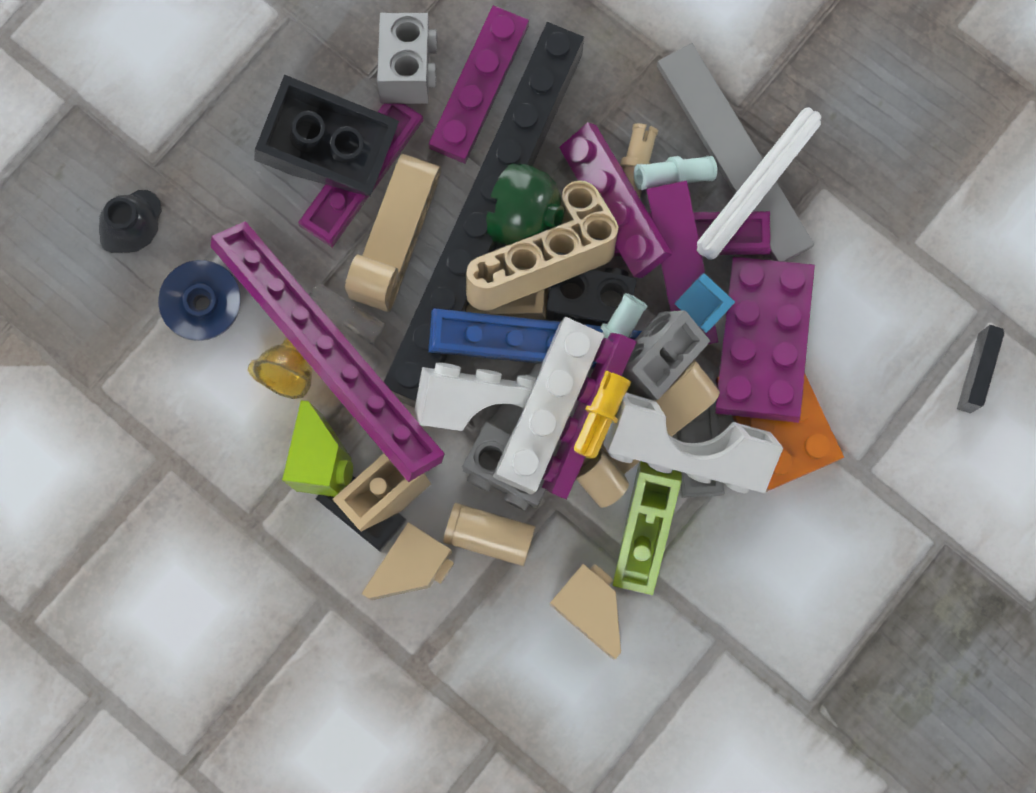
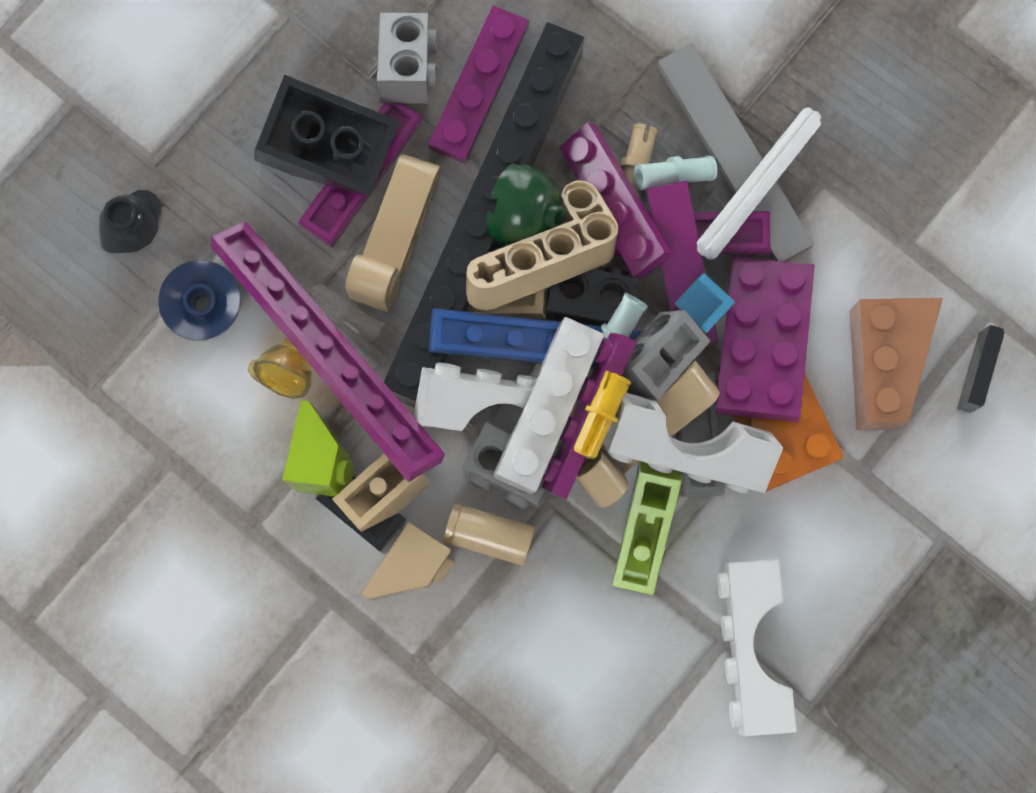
tan slope [549,564,621,660] -> none
none -> white arch [717,559,797,737]
none -> nougat wedge [850,298,943,430]

